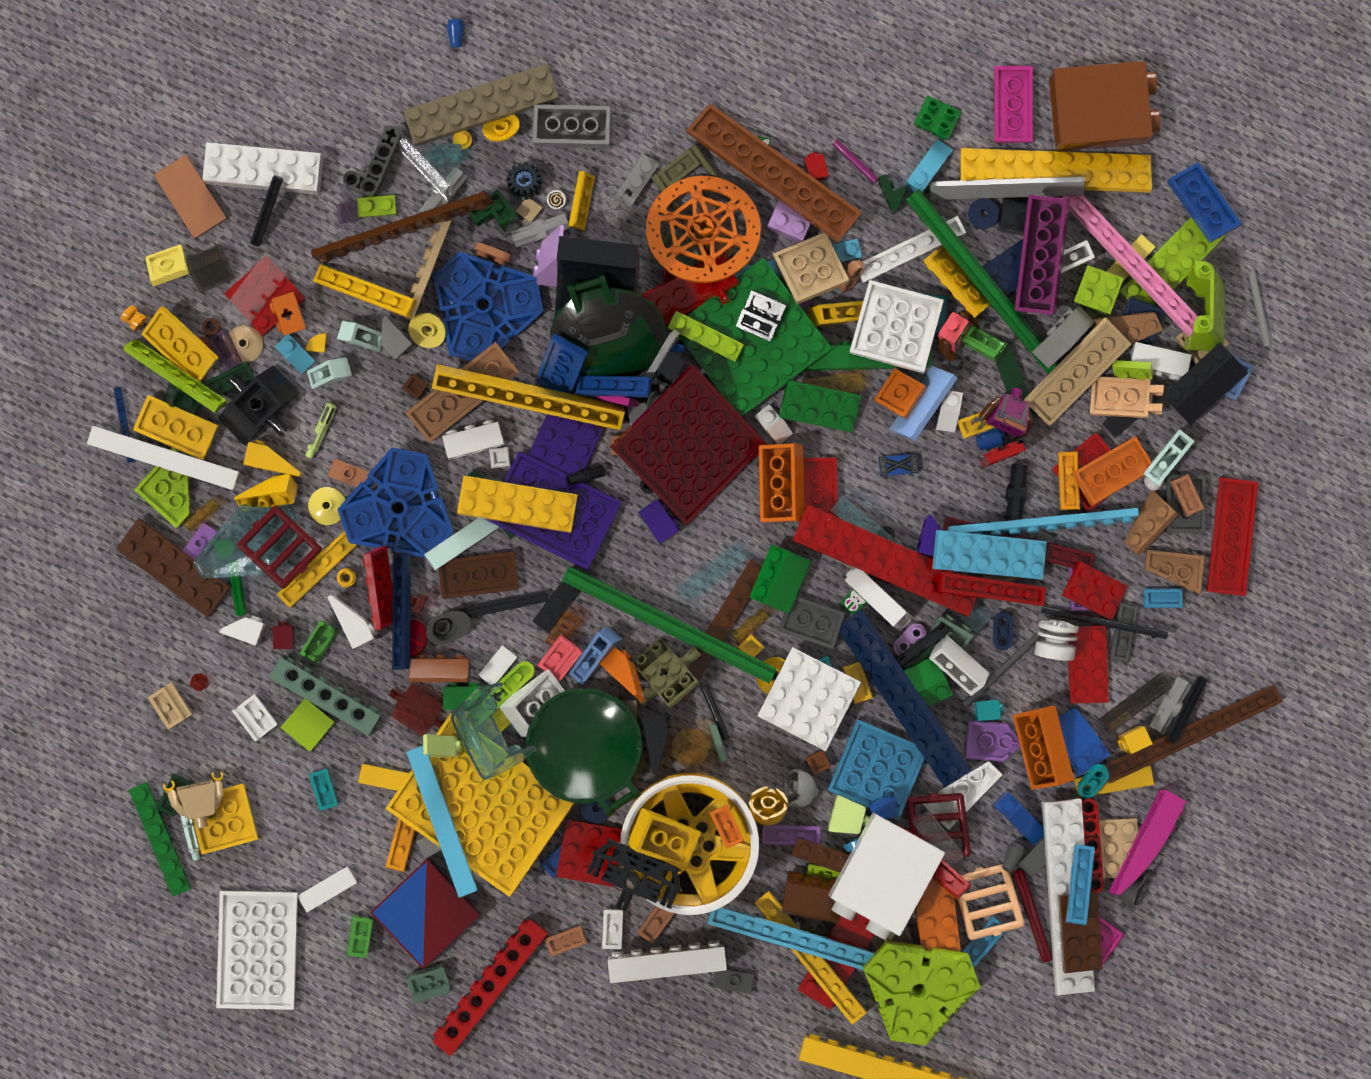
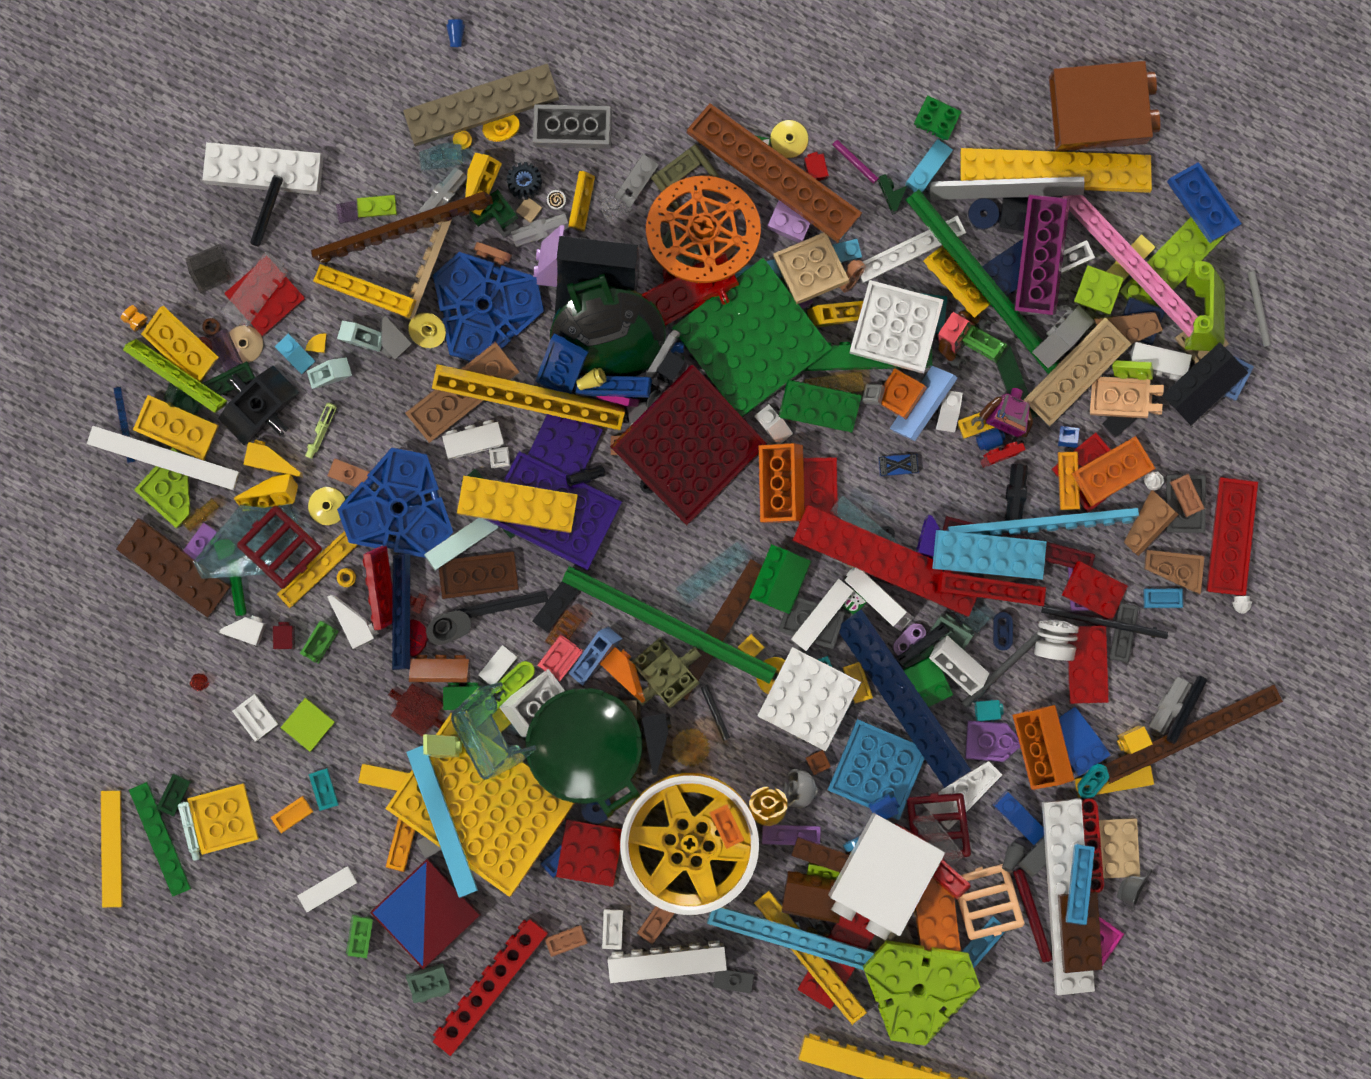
light yellow tile [145,244,189,287] -> none
tan plate [147,682,193,730] -> none
nougat tile [154,155,227,239] -> none
tan torso [163,772,224,828] -> none
white plate [216,891,298,1010] -> none
orange brick [269,292,306,336] -> none
sand green brick [269,656,382,736] -> none
dark grey beam [343,125,402,197] -> none
clear tile [399,138,453,201] -> none
reddish brown plate [401,373,428,400] -> none
black piece [586,838,682,912] -> none
yellow slope [627,808,701,869] -> none
dark purple brick [638,499,680,544] -> none
lime plate [668,311,745,362] -> none
sand green tile [709,723,728,762] -> none
clear yellow pin [732,608,769,642] -> none
slope [736,289,788,342] -> none
yellowish green torso [828,794,871,834] -> none
dark pink plate [994,66,1033,143] -> none
clear smoke plate [1099,673,1172,733] -> none
dark pink slope [1109,790,1186,895] -> none
light aqua slope [1143,429,1194,486] -> none
none -> yellow tile [101,791,123,908]
none -> light orange tile [271,796,314,834]
none -> yellow slope [465,153,502,215]
none -> light yellow cone [576,368,606,391]
none -> light yellow dish [770,120,808,158]
none -> white tile [791,579,854,651]
none -> light grey tile [861,384,885,405]
none -> plate [1058,426,1080,448]
none -> white plate [1232,596,1252,614]

